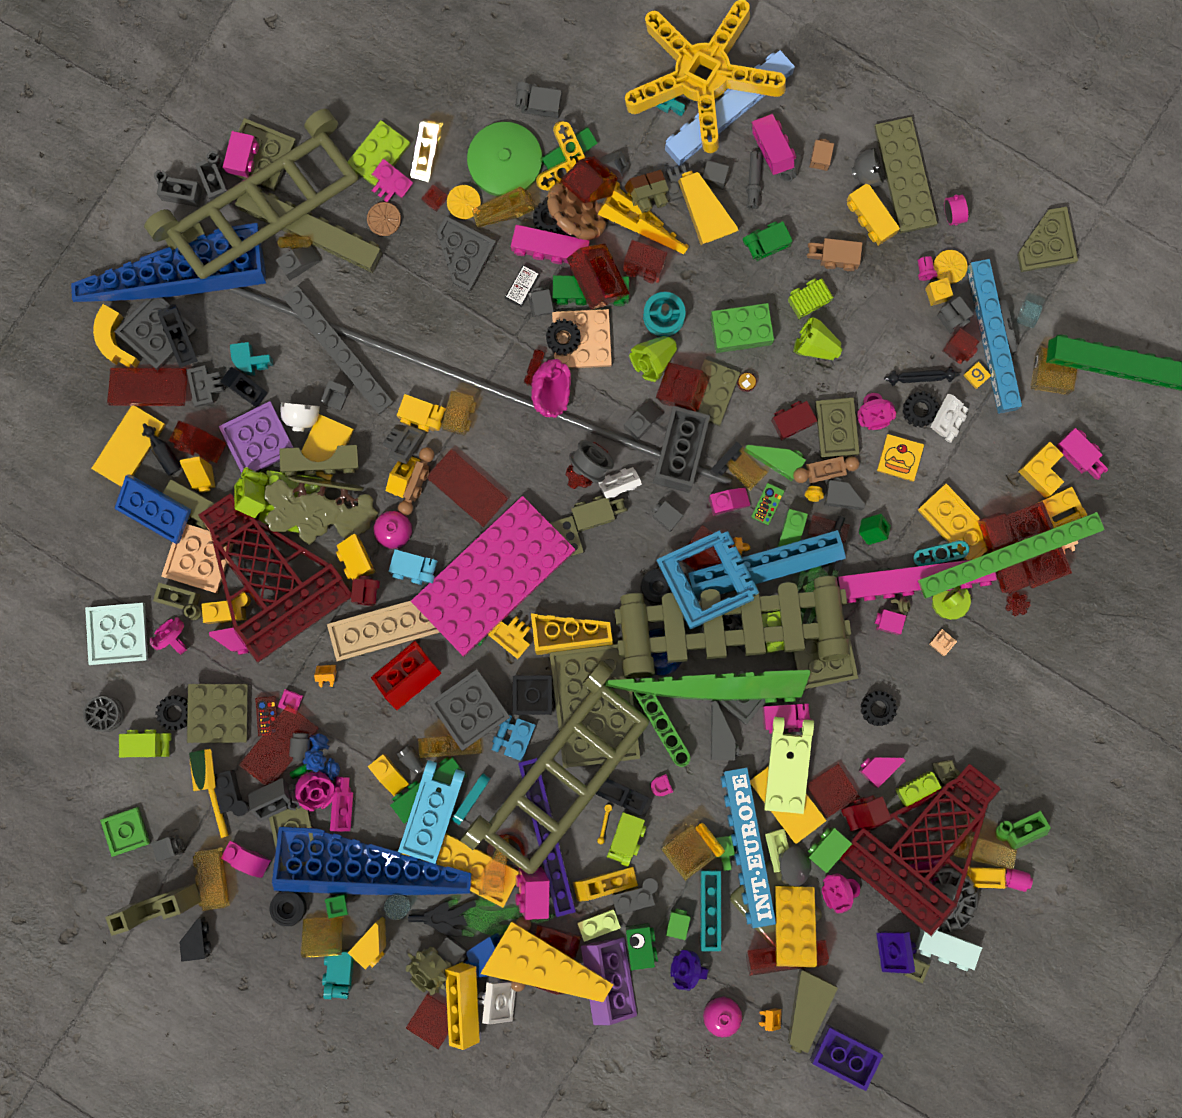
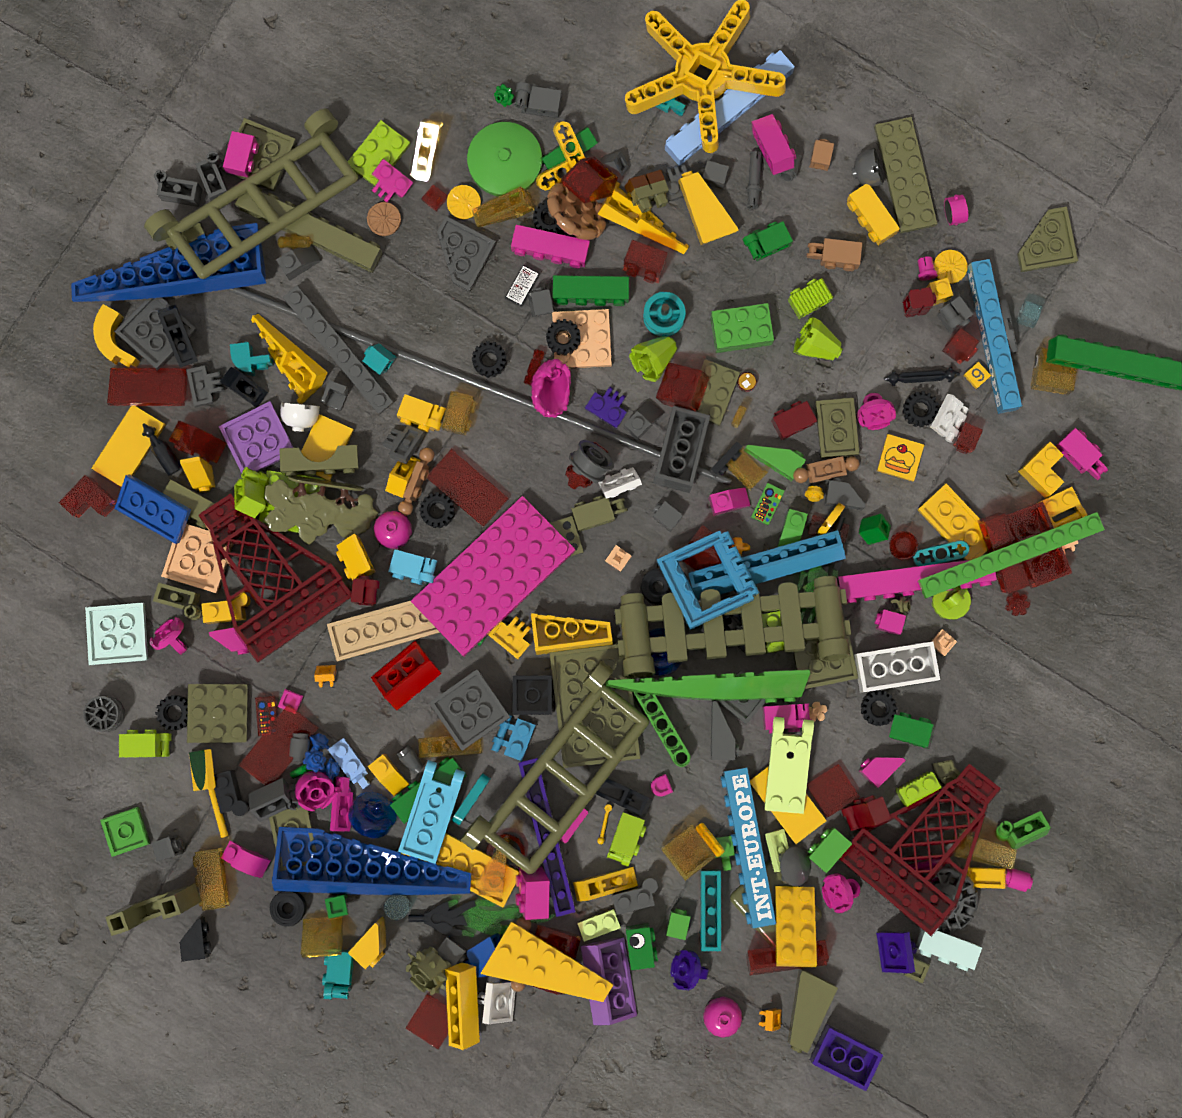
clear red slope [567,243,630,310] -> none
none -> clear red brick [58,475,117,518]
none -> yellow wedge [251,314,328,404]
none -> light blue hinge [328,738,370,789]
none -> clear blue wheel [348,792,397,838]
none -> teal brick [362,343,397,375]
none -> black tyre [419,492,455,528]
none -> black tyre [472,341,507,378]
none -> green plant [494,84,514,107]
none -> dark pink tile [560,808,588,843]
none -> dark purple hinge [585,387,627,429]
none -> light nougat tile [605,545,632,572]
none -> clear yellow tile [731,406,747,428]
none -> light nougat plant [809,702,828,722]
none -> yellow tile [817,503,845,535]
none -> white brick [854,642,940,693]
none -> clear red hair [889,531,919,560]
none -> green brick [889,712,935,749]
none -> dark red brick [902,287,936,318]
none -> clear red brick [953,422,983,454]

